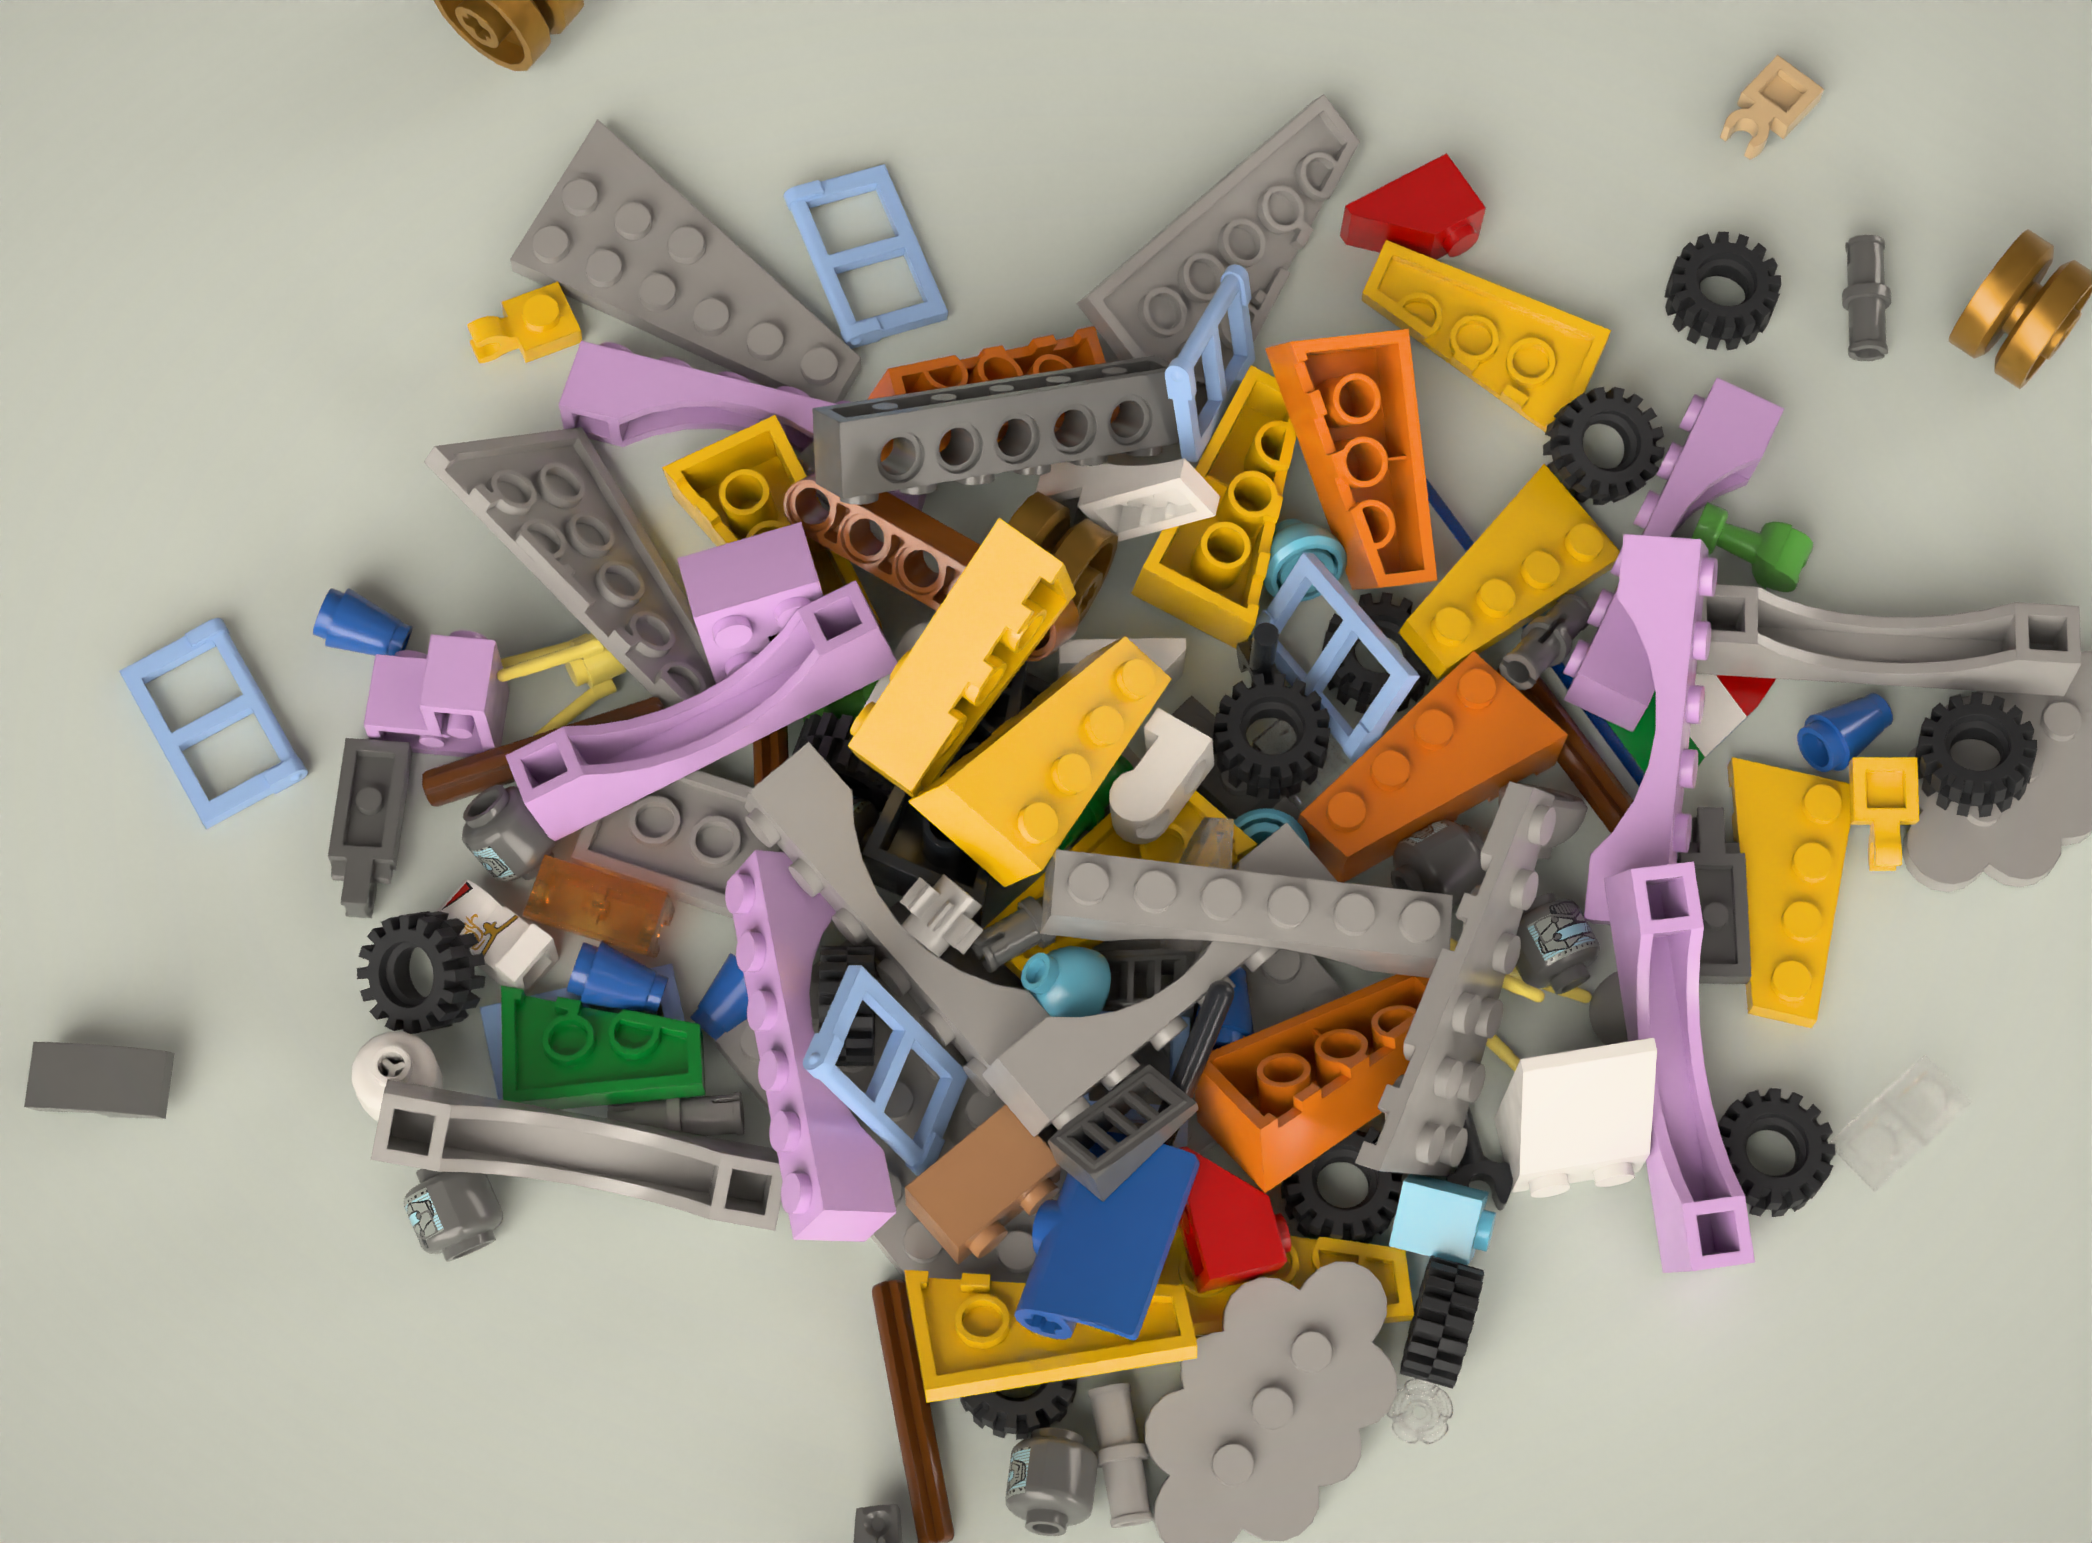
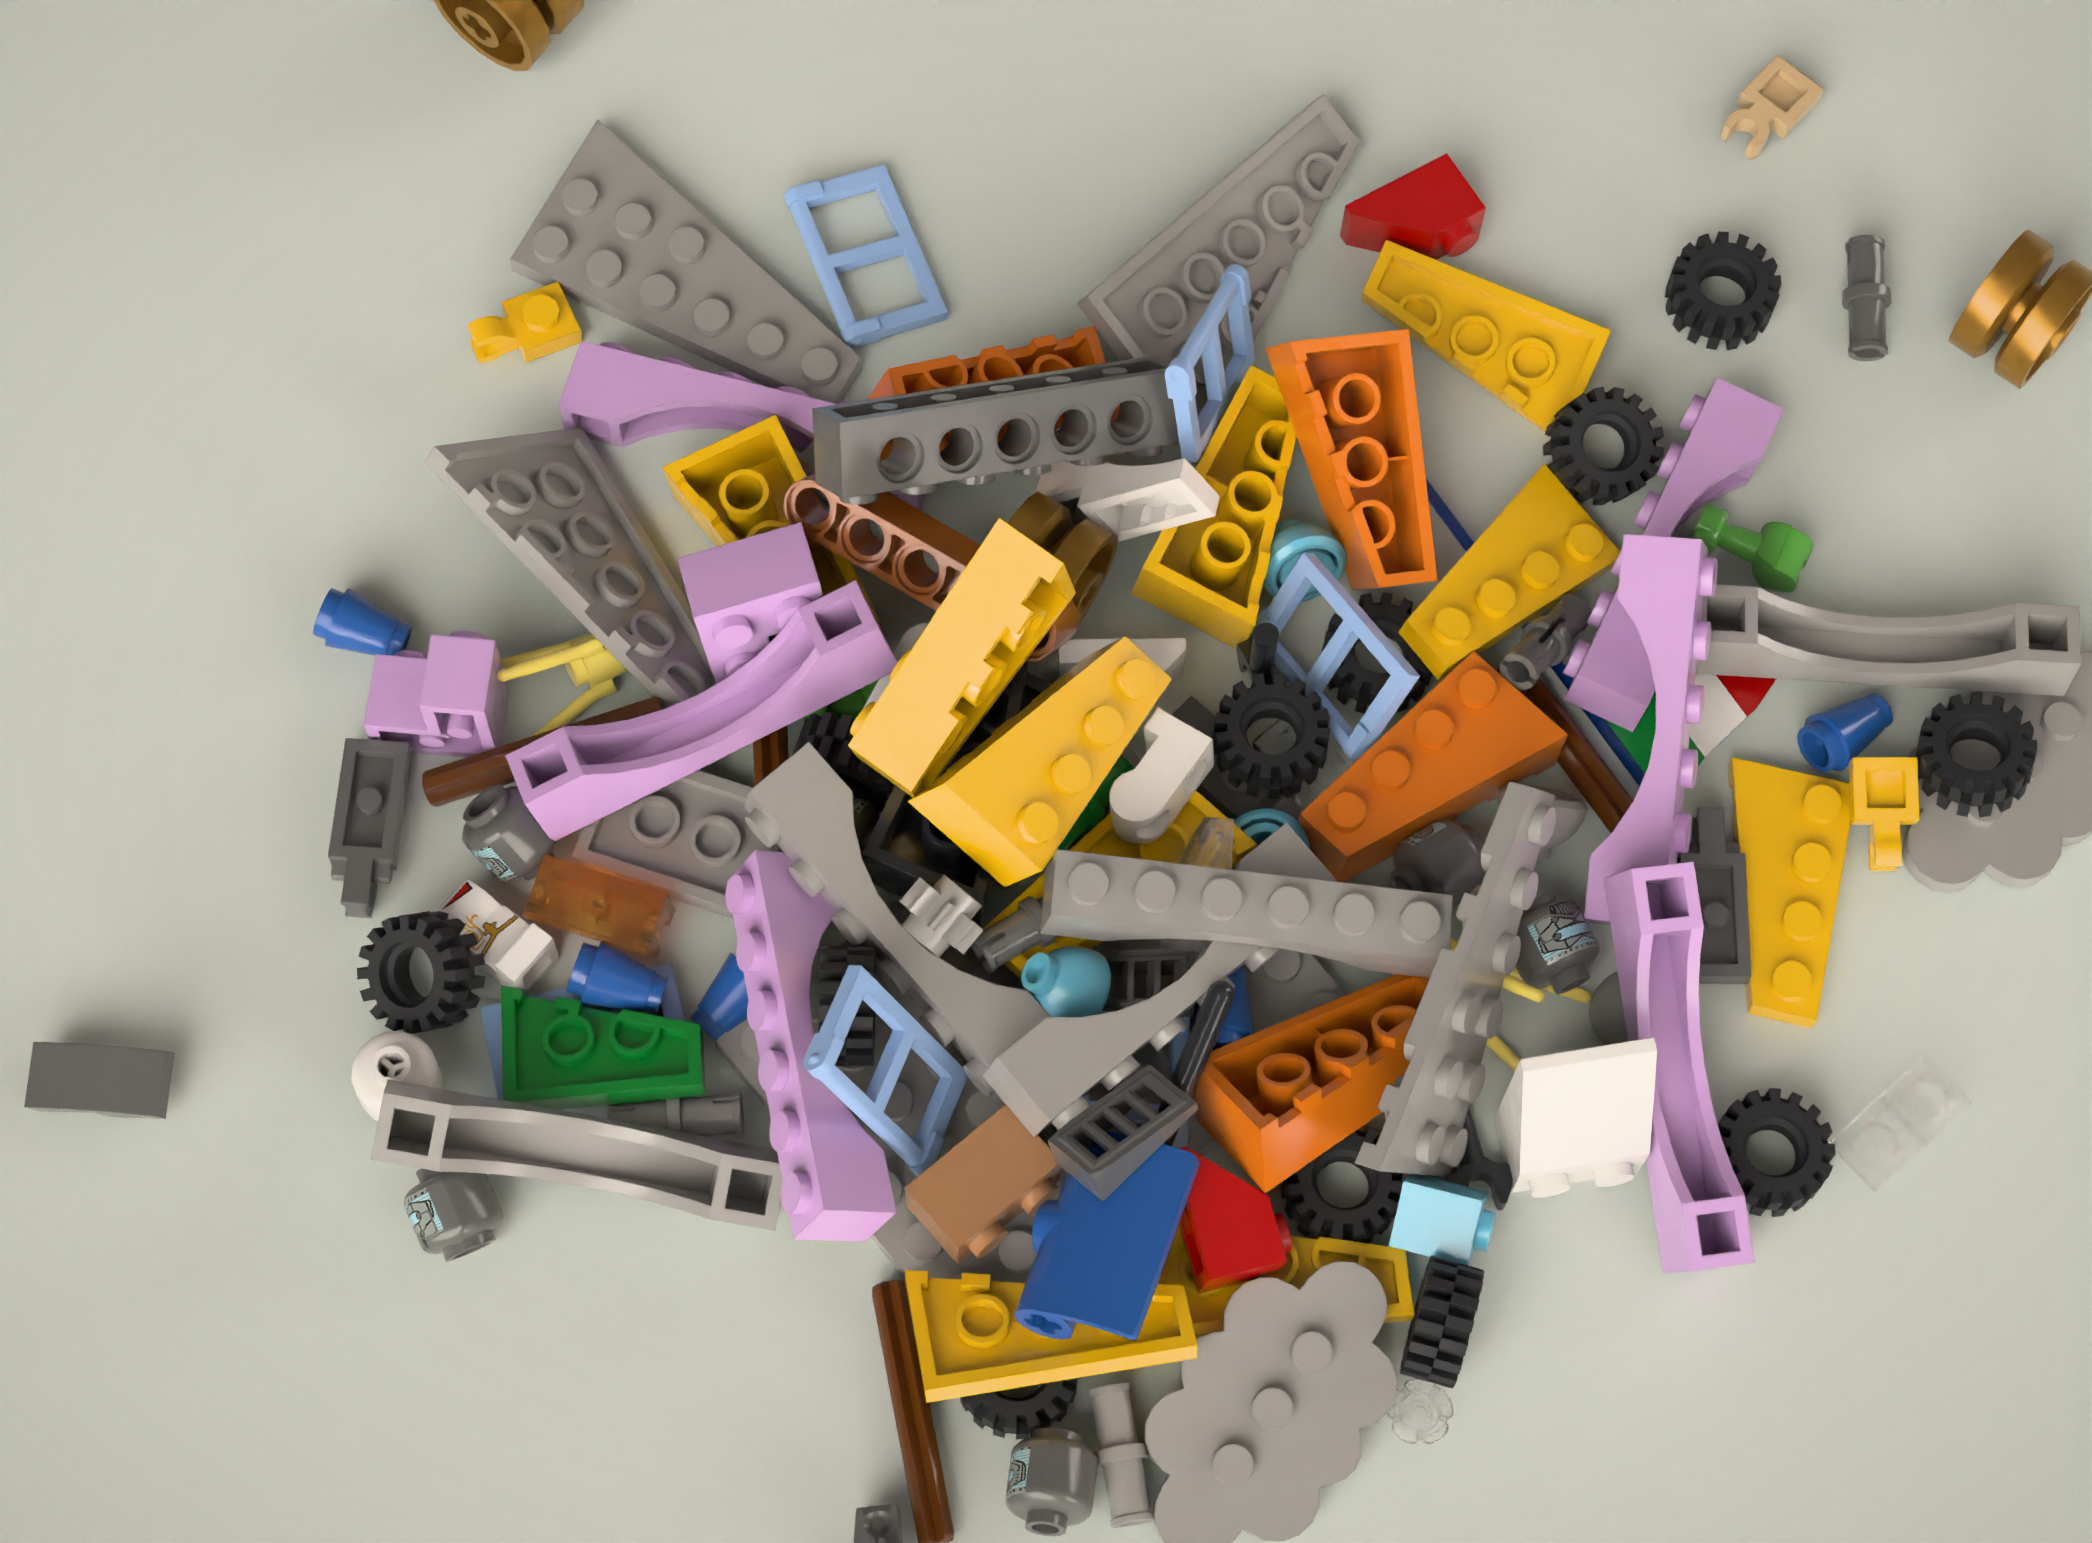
light blue window [119,618,308,829] -> none

